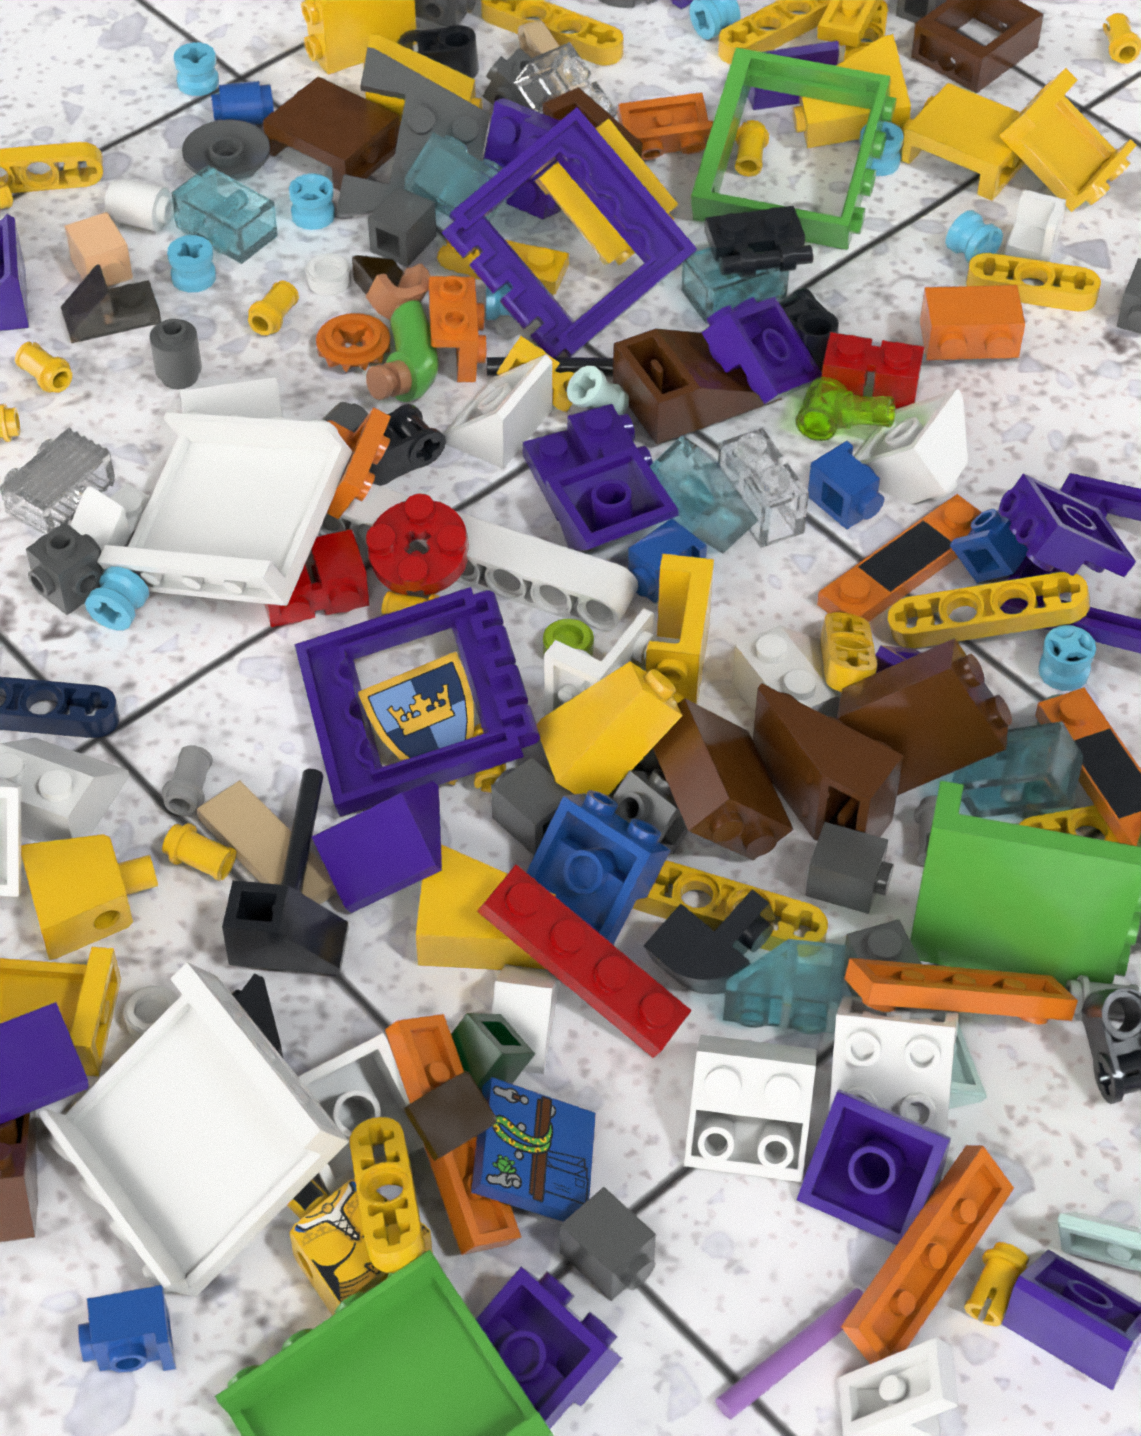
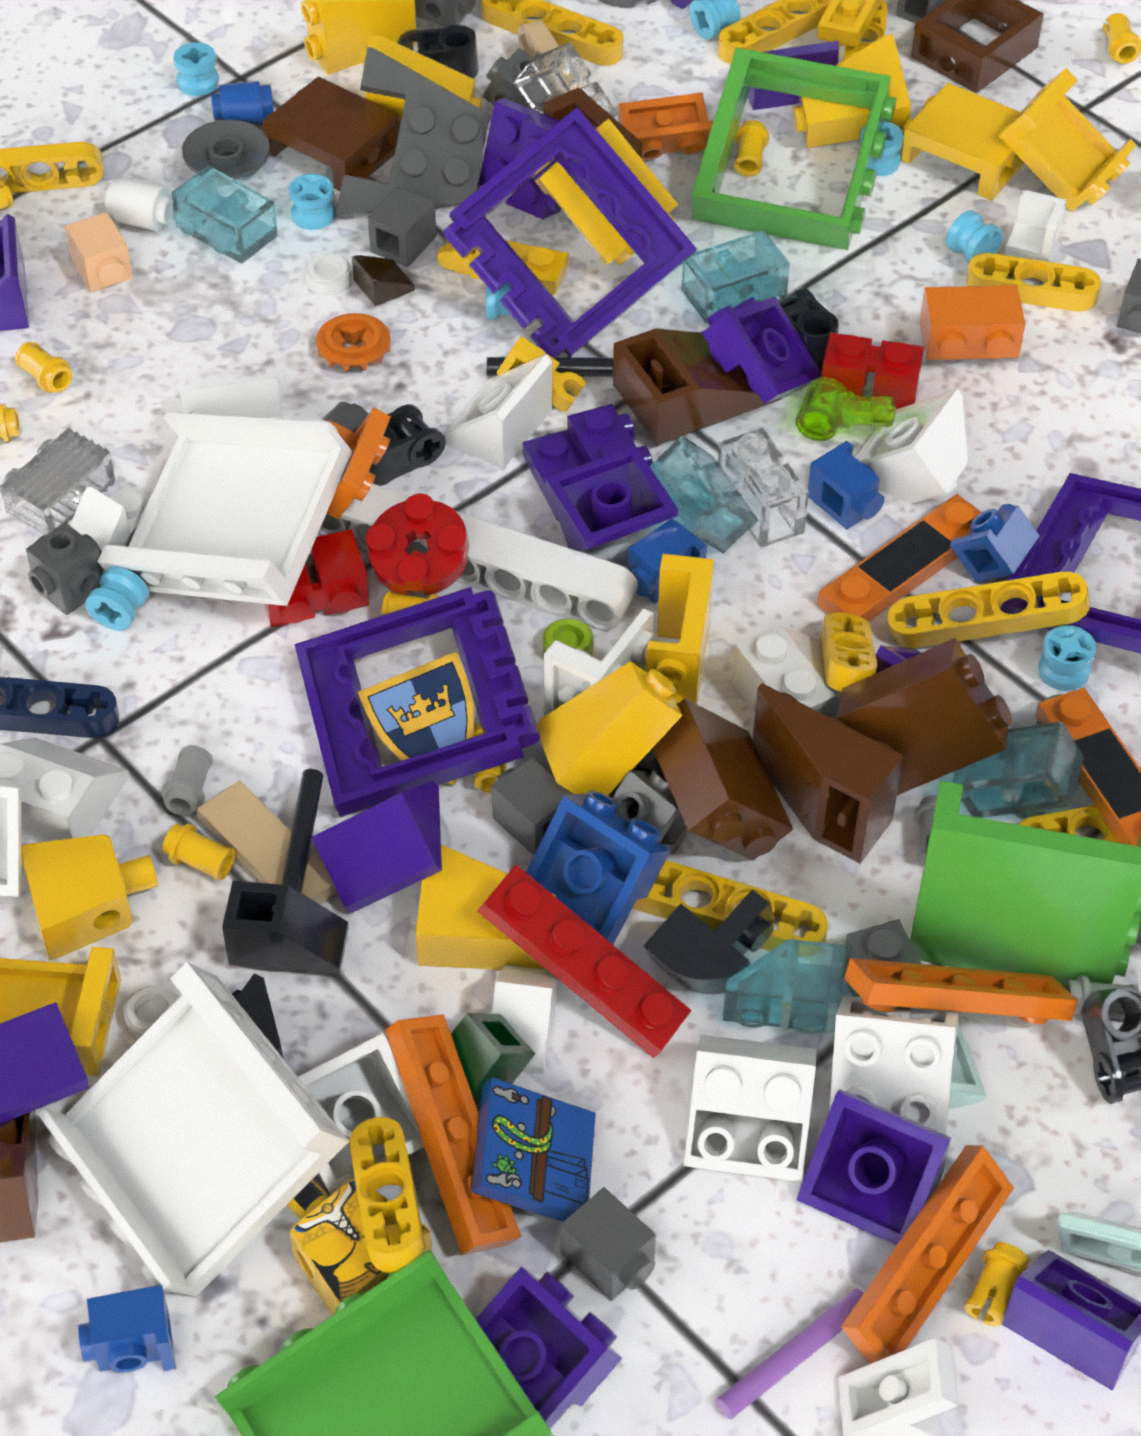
clear smoke slope [61,264,161,344] -> none
dark grey brick [149,318,202,390] -> none
medium azure wheel [167,235,216,293] -> none
yellow pin [248,280,299,335] -> none
piece [365,263,439,403] -> none
dark brown slope [403,1072,497,1161] -> none
clear light blue brick [404,132,503,221] -> none
orange bracket [428,276,486,382] -> none
light aqua bush [567,366,629,415] -> none
black plate [704,205,814,278] -> none
dark grey brick [805,822,894,914] -> none
dark purple plate [999,473,1136,577] -> none

